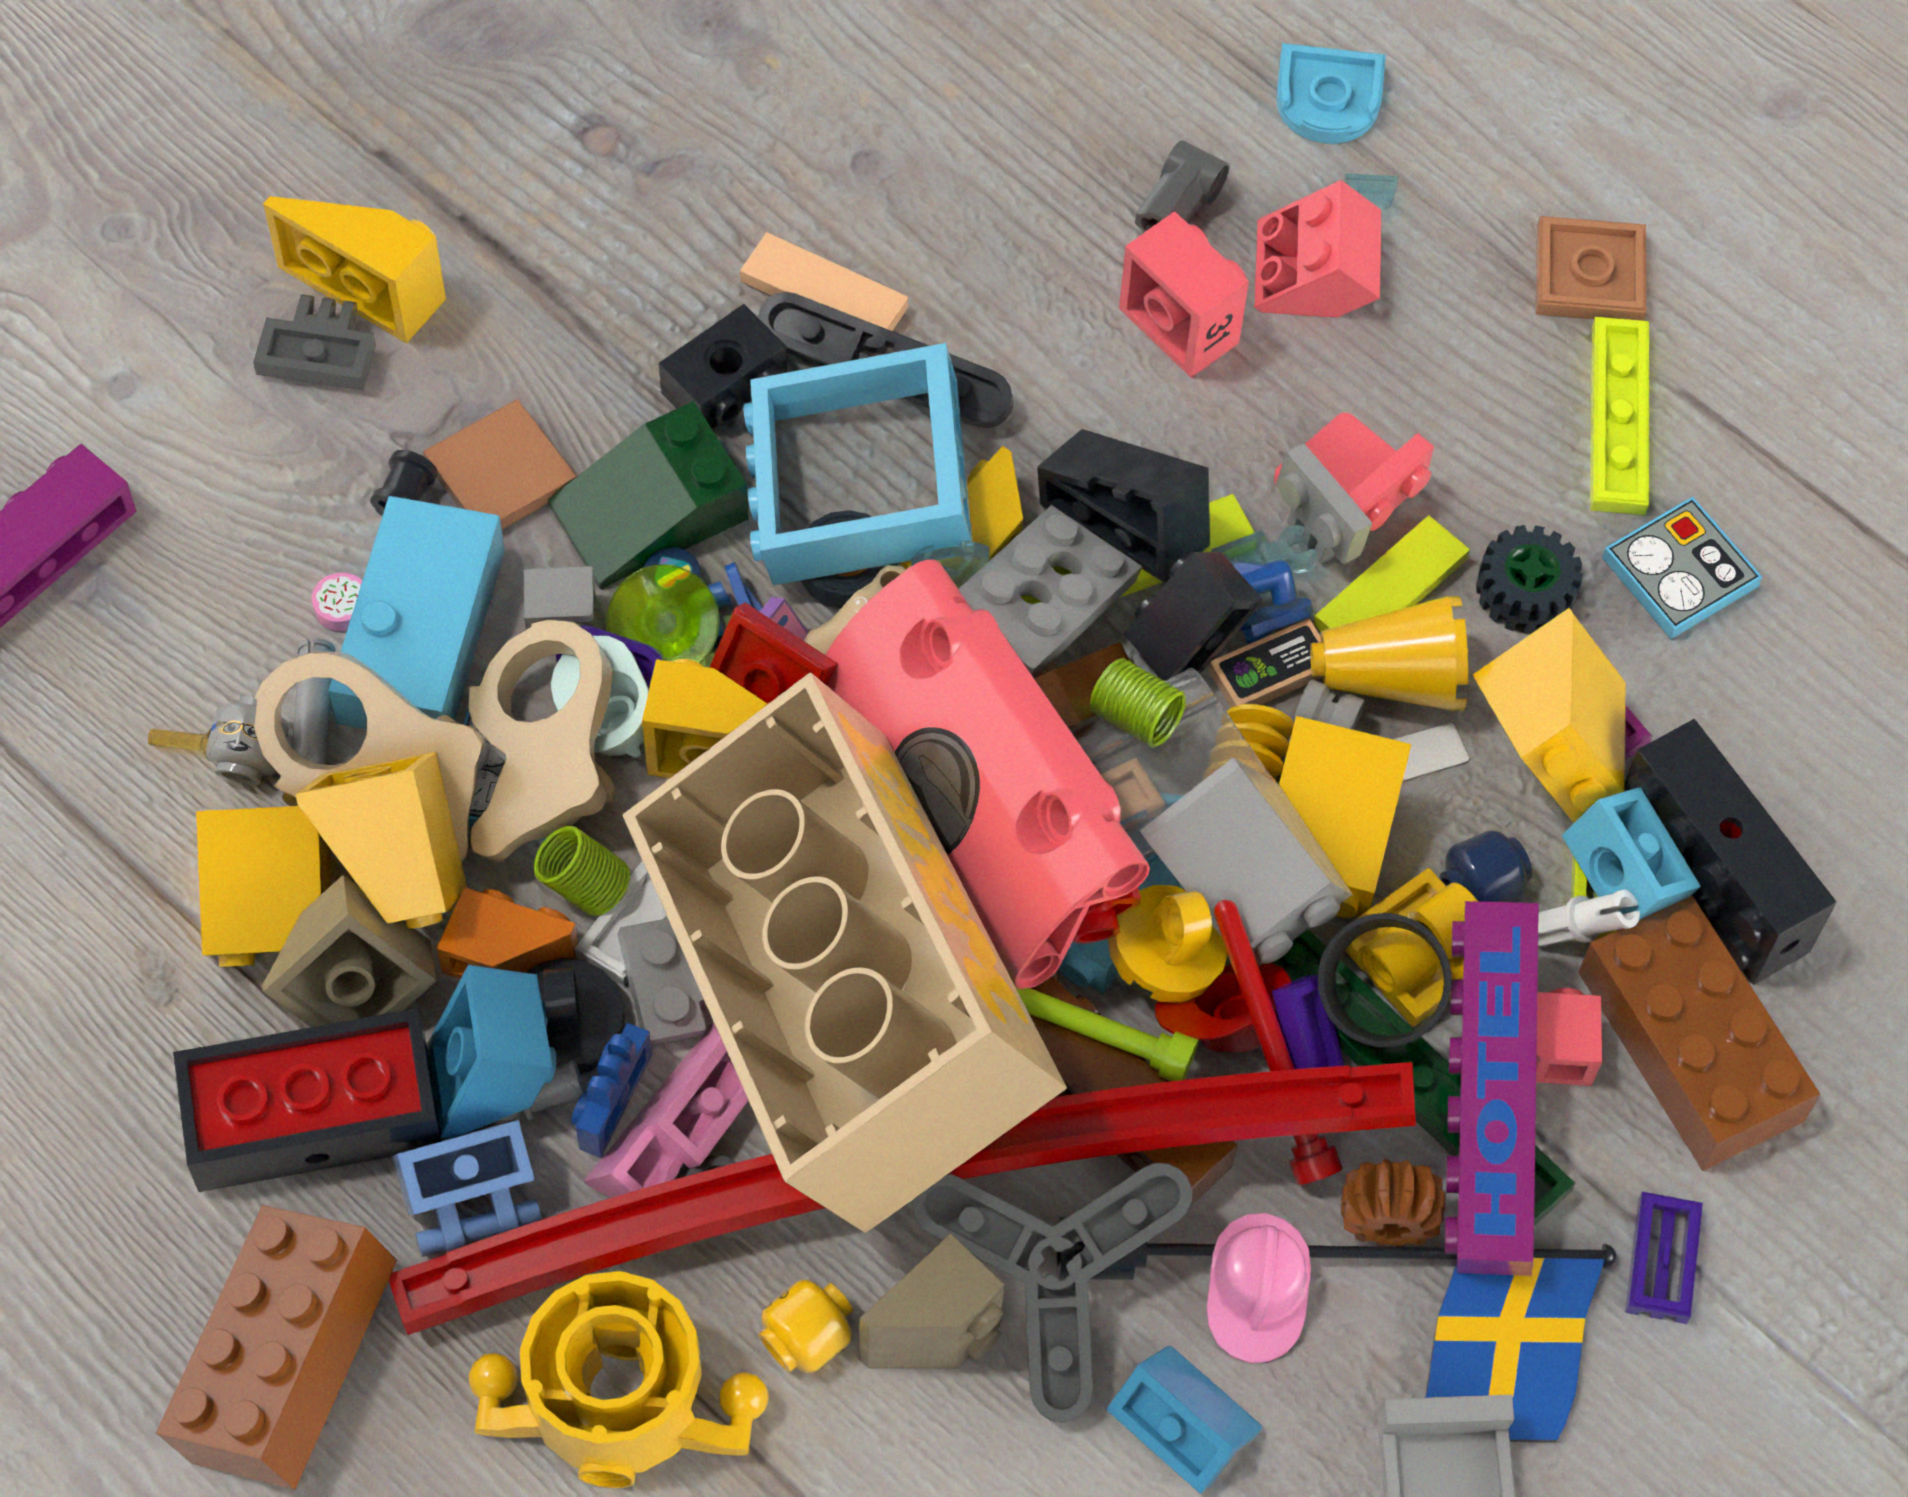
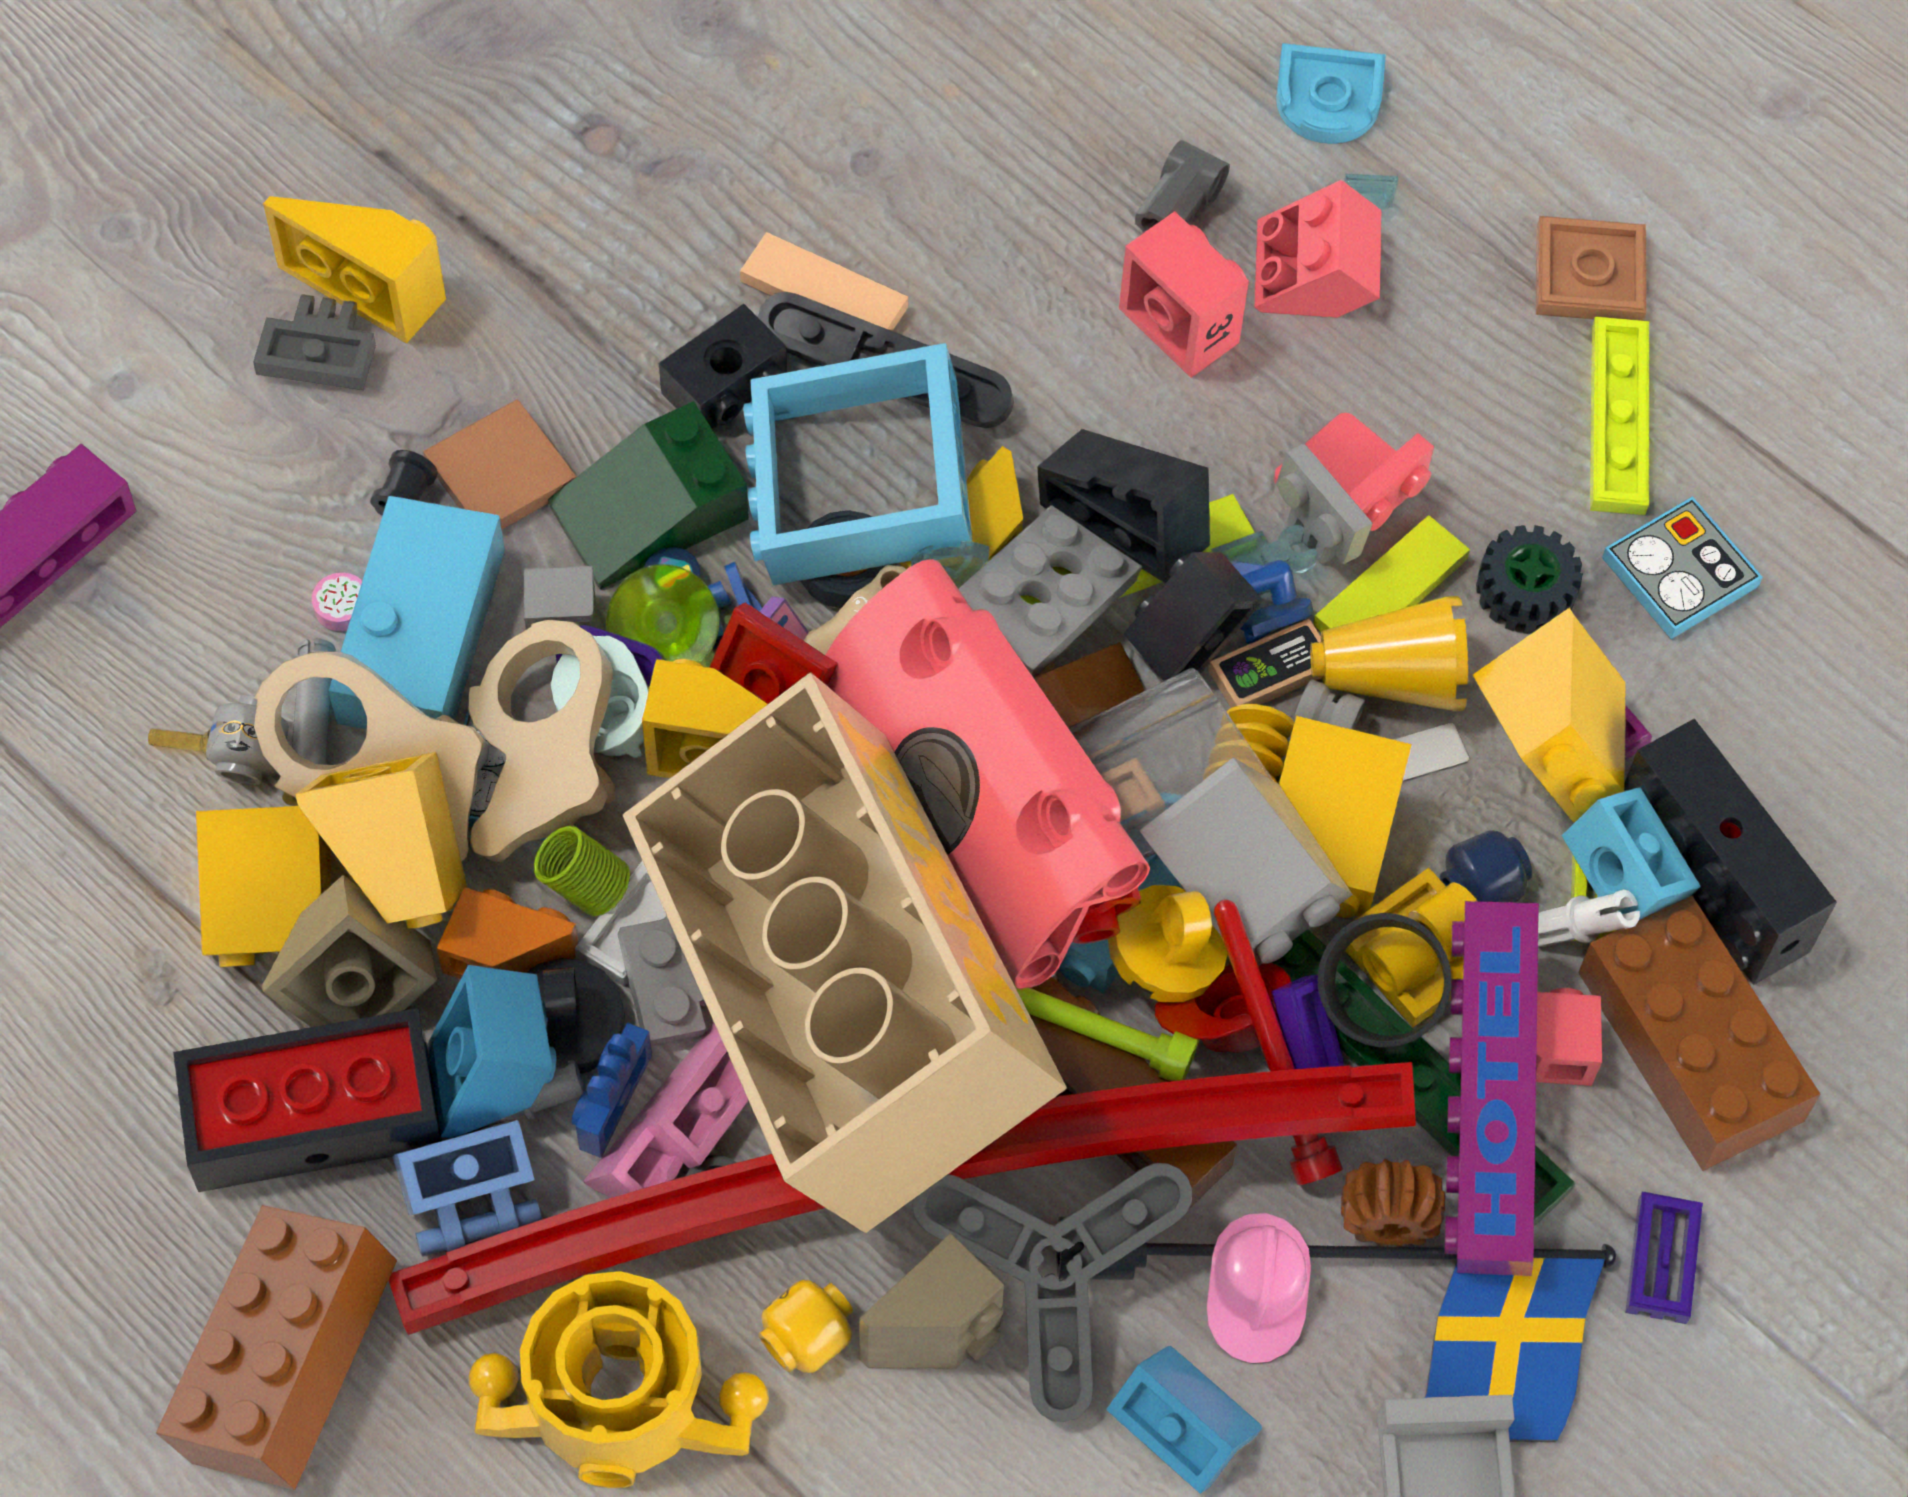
lime piece [1090,658,1186,748] -> none

